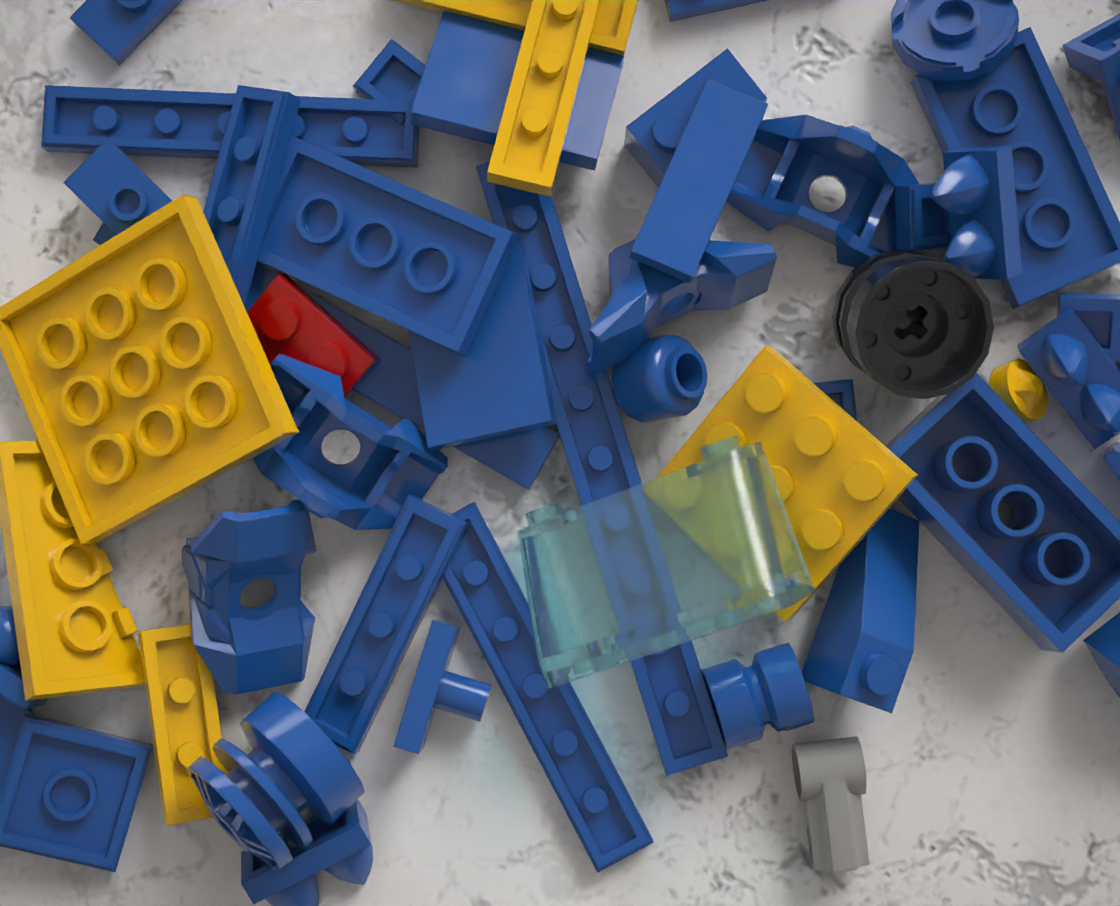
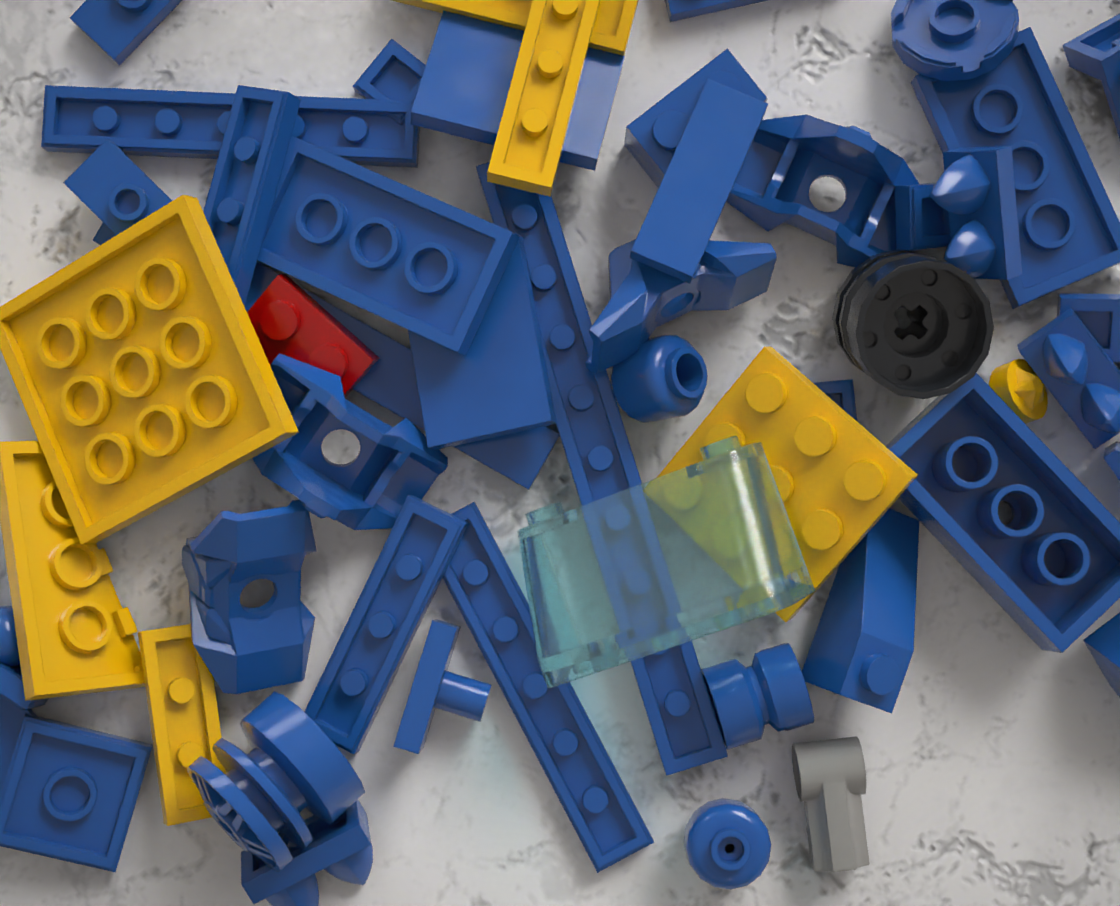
none -> blue head [683,798,771,890]

